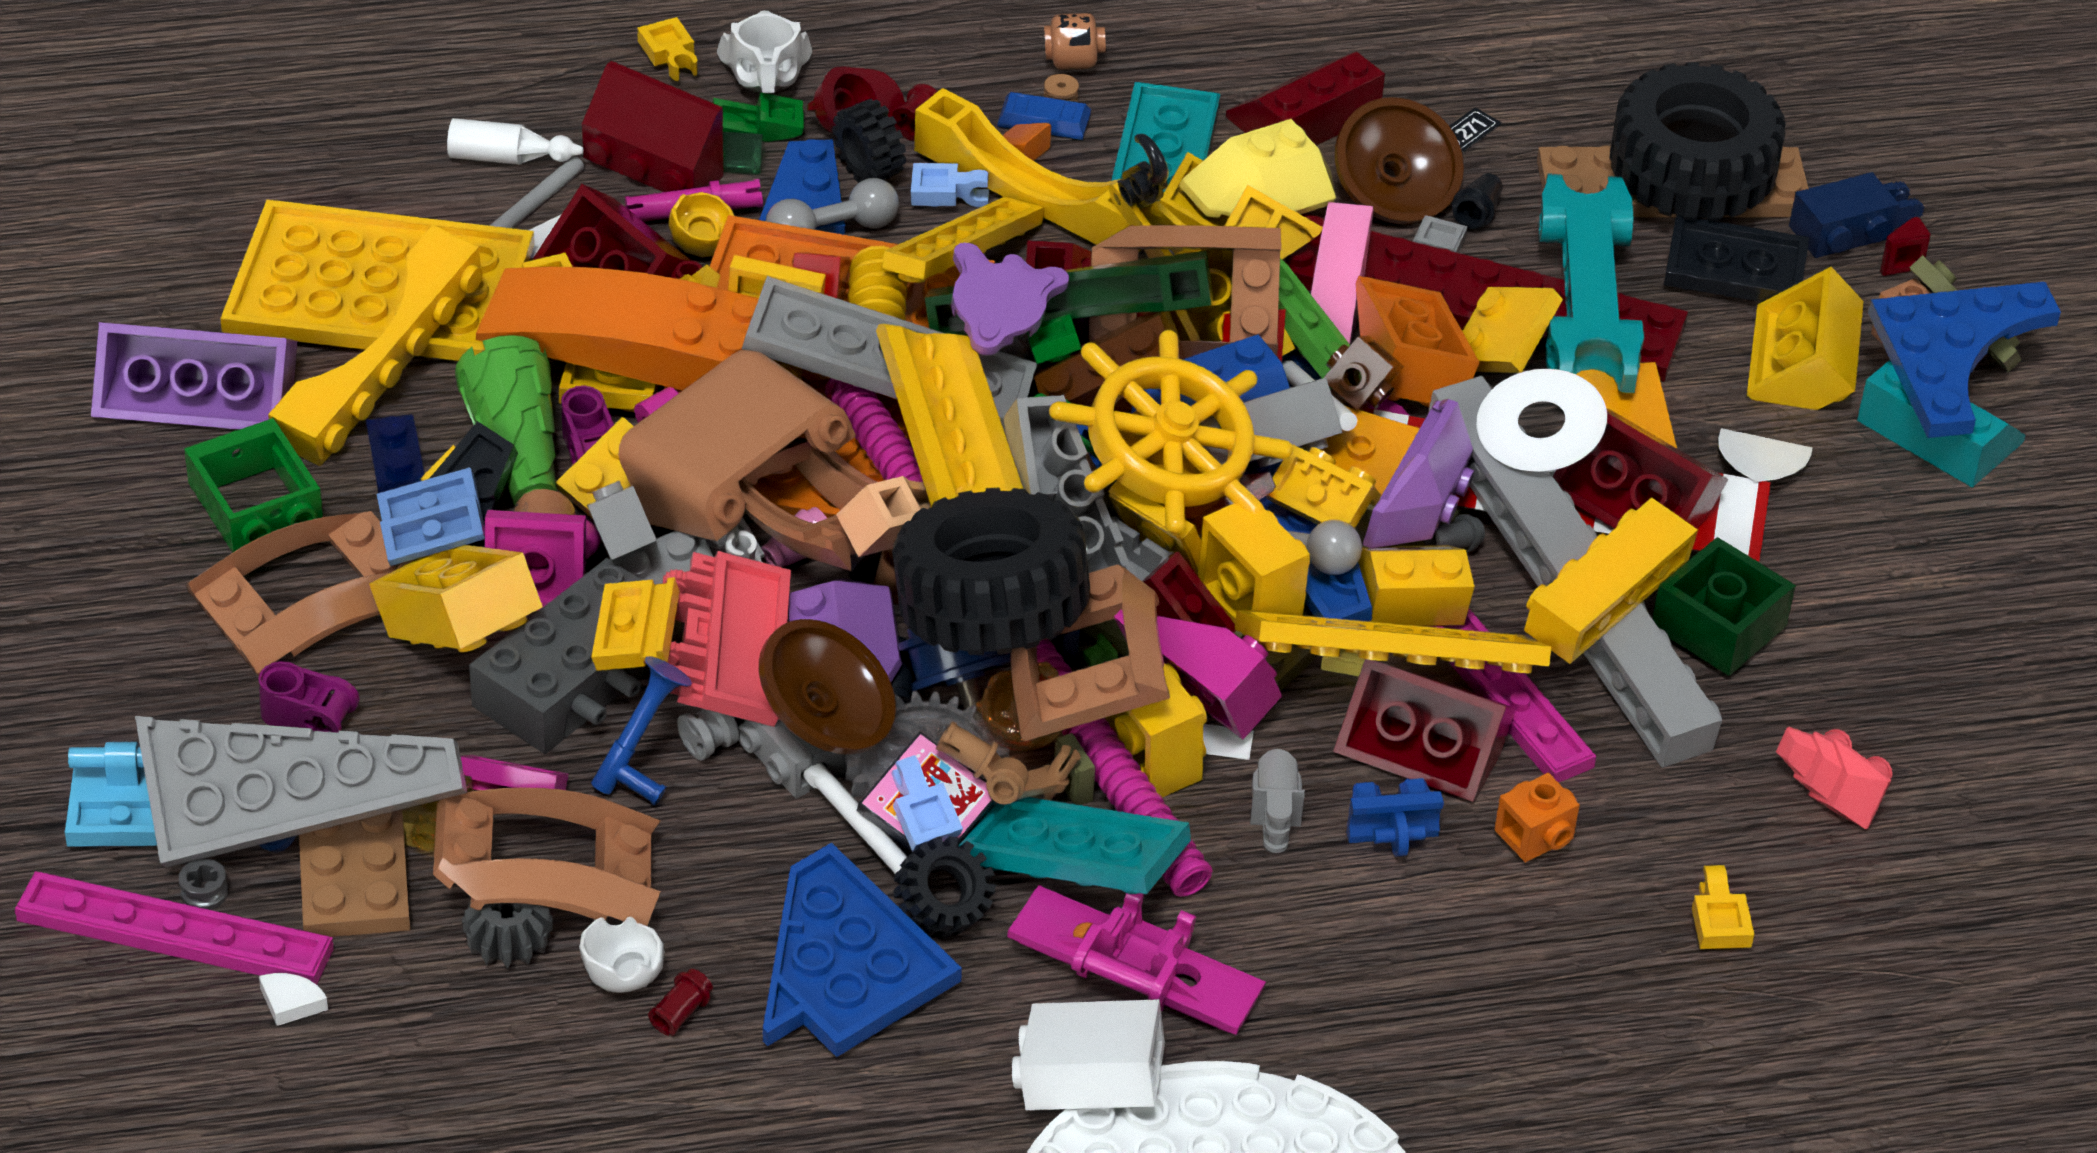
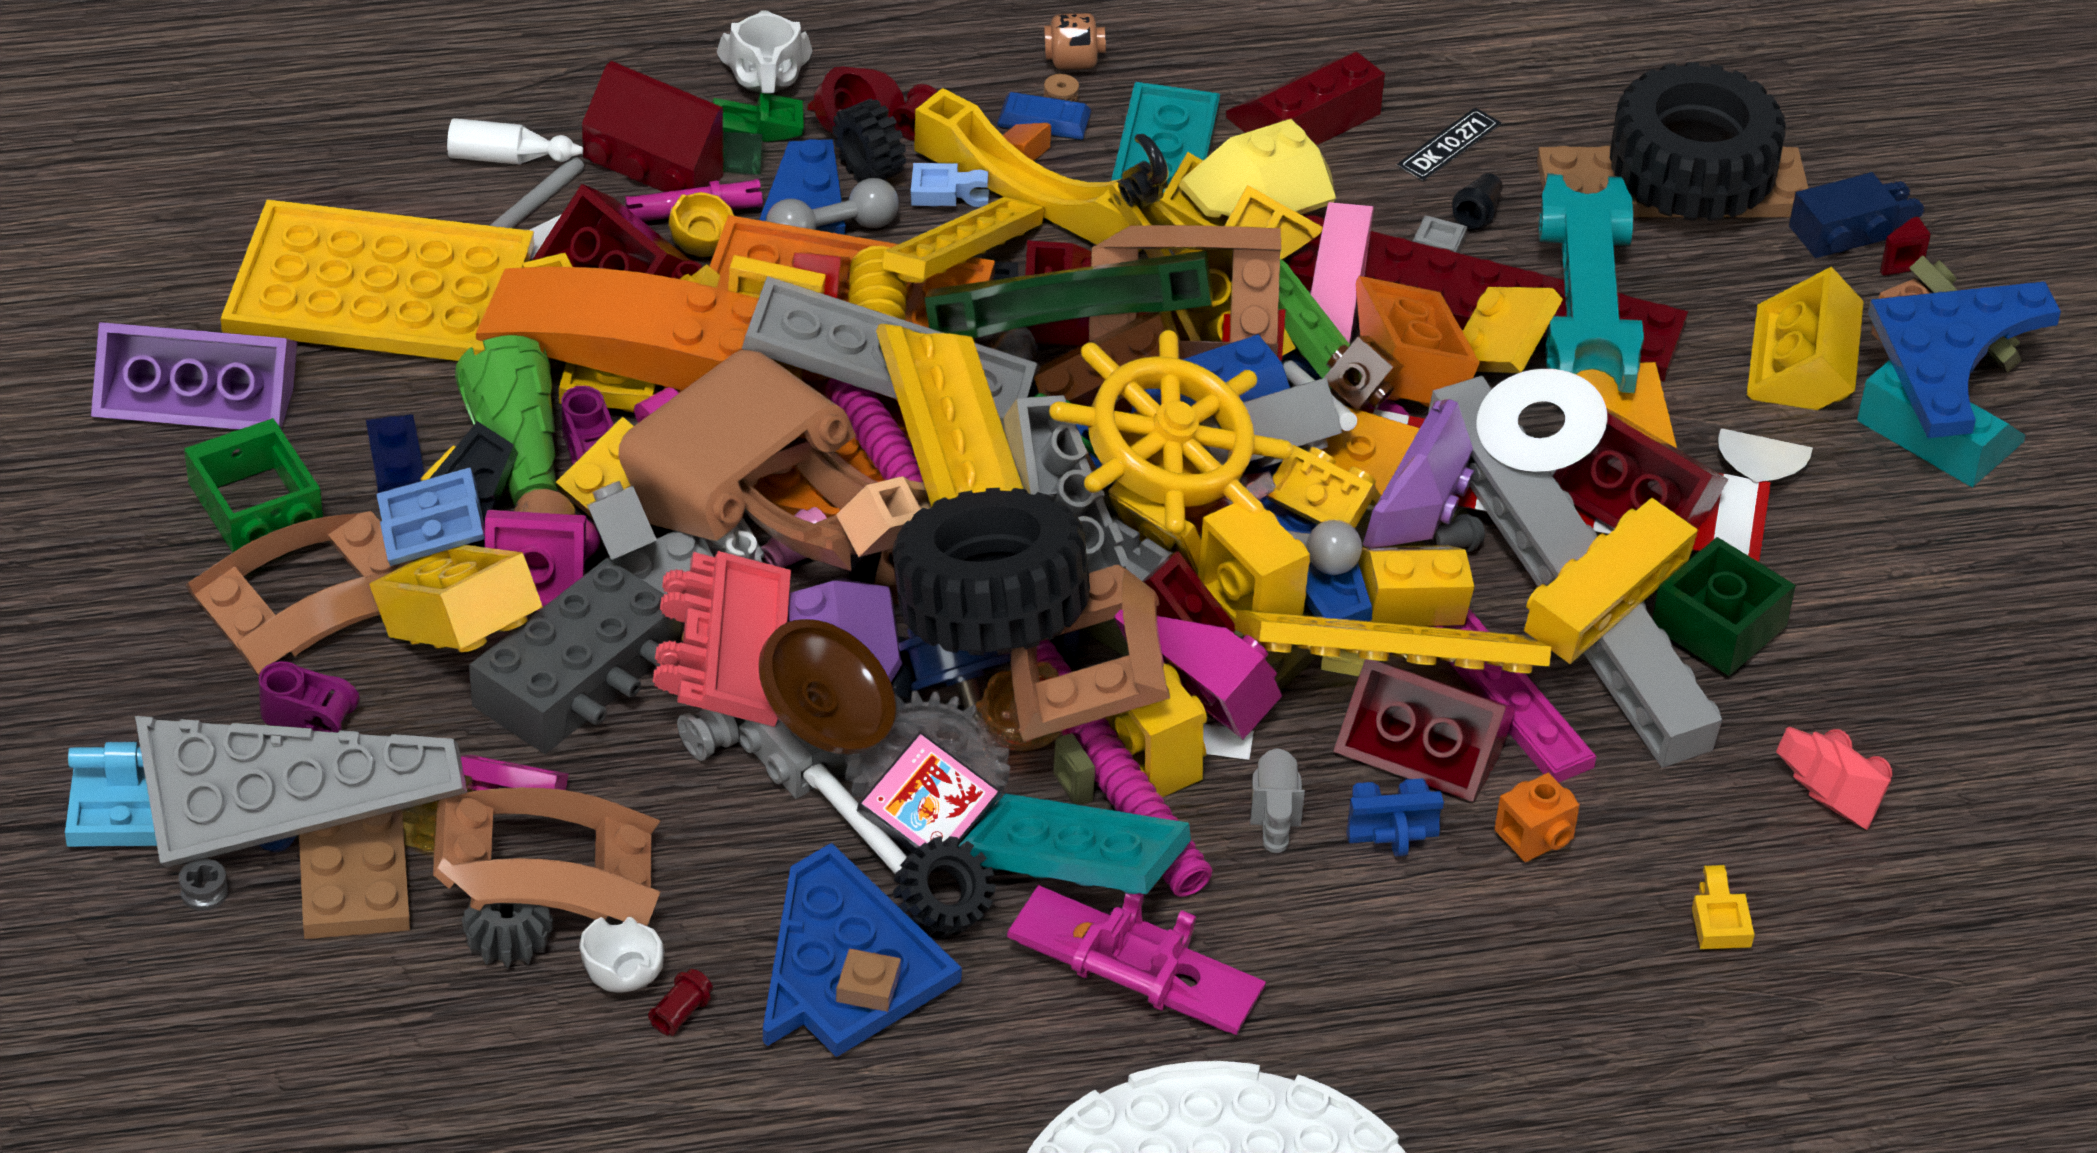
dark pink tile [15,871,334,985] -> none
white tile [259,973,328,1026] -> none
yellow arch [268,225,483,467] -> none
yellow plate [591,577,680,671] -> none
blue piece [591,656,692,806] -> none
yellow plate [637,17,698,81] -> none
light blue plate [891,755,963,852] -> none
medium nougat pin [935,721,1081,804] -> none
medium lavender tile [951,243,1069,355] -> none
white brick [1012,999,1165,1110] -> none
green plate [1027,314,1082,364] -> none
bright green piece [1083,633,1118,667] -> none
reddish brown dish [1334,97,1464,225] -> none
black plate [1664,215,1809,302] -> none
none -> medium nougat plate [836,949,901,1012]

